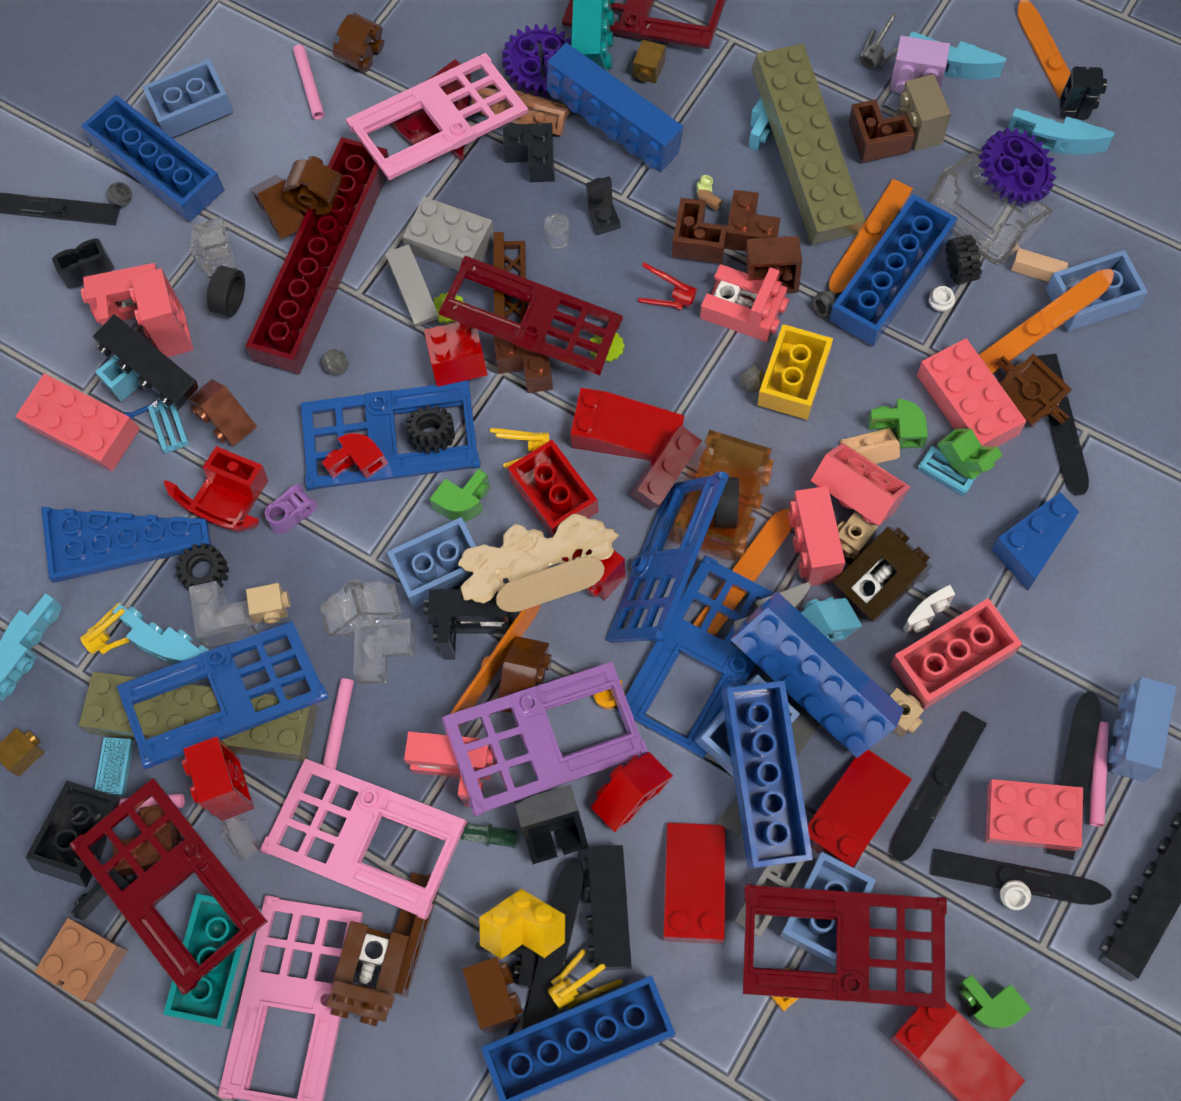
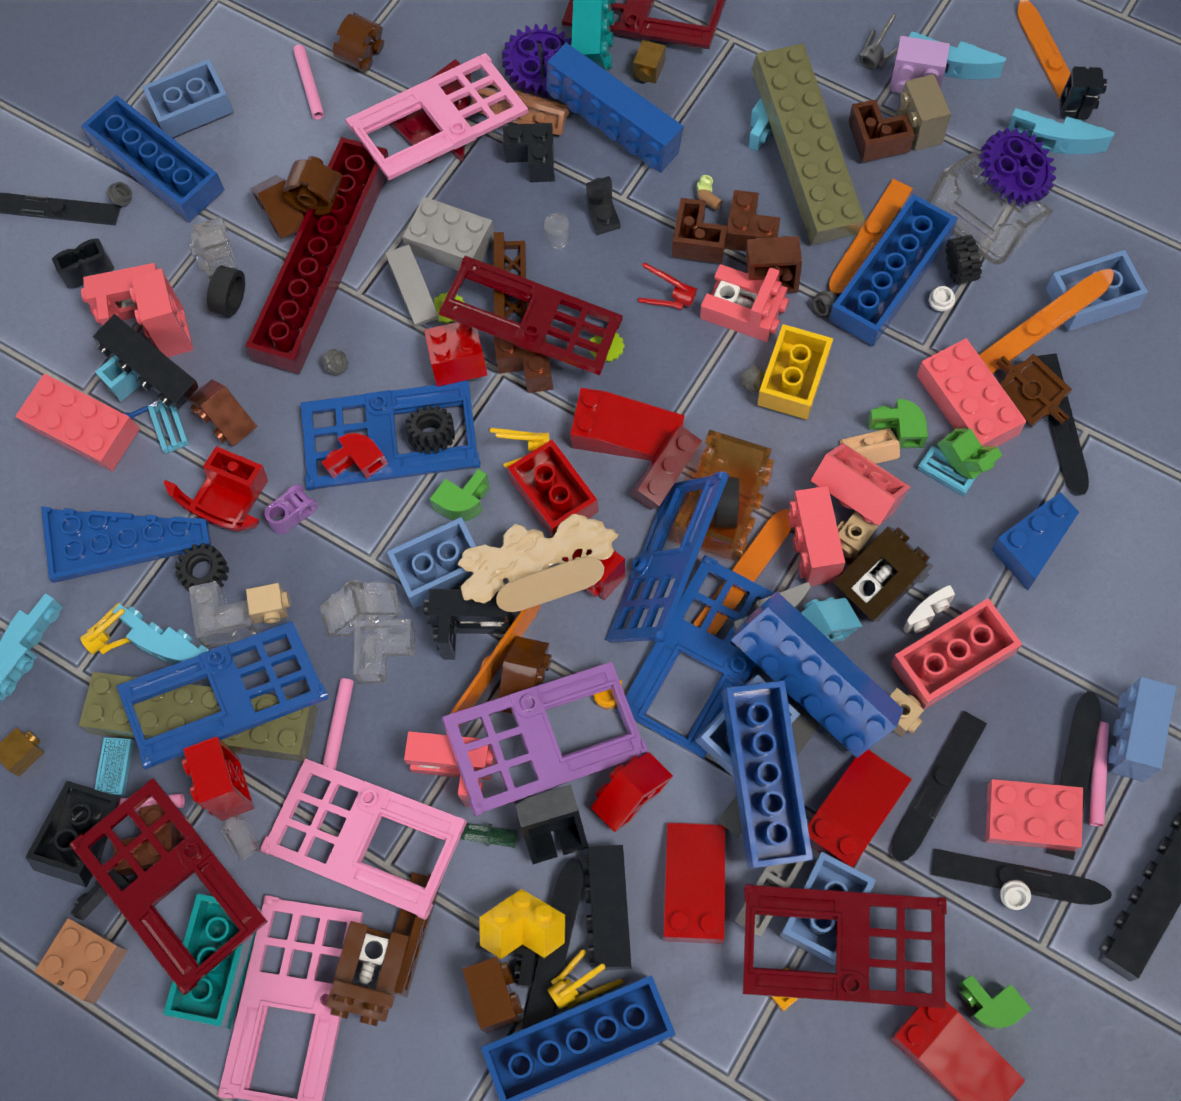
light nougat slope [1011,248,1068,282] -> none

